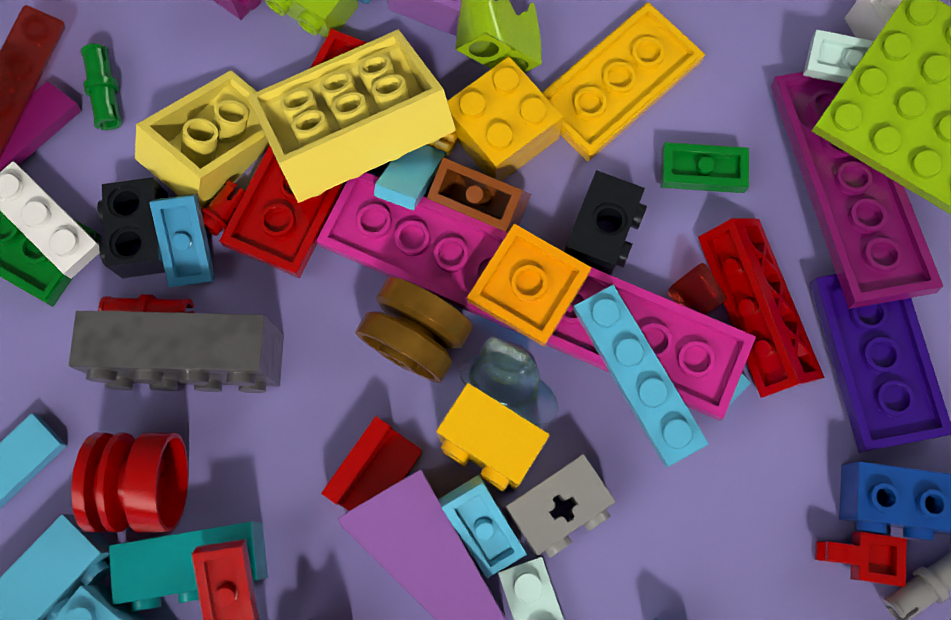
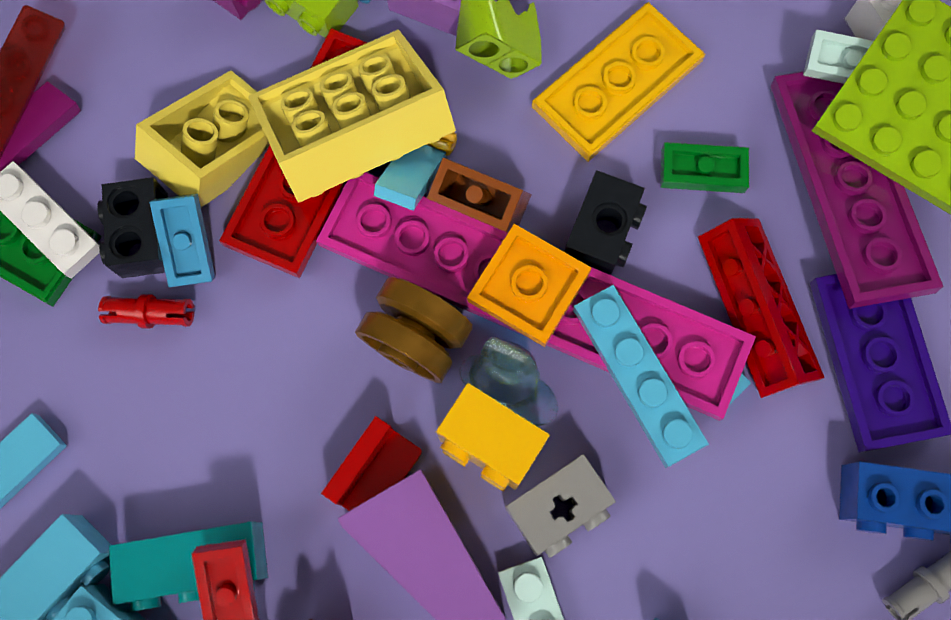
flat silver brick [68,311,284,393] -> none
red wheel [71,432,189,532] -> none
green pin [80,44,122,130] -> none
red pin [201,180,245,236] -> none
medium azure plate [439,475,527,578] -> none
yellow brick [447,56,563,181] -> none
clear red slope [668,262,727,316] -> none
red plate [815,532,907,587] -> none

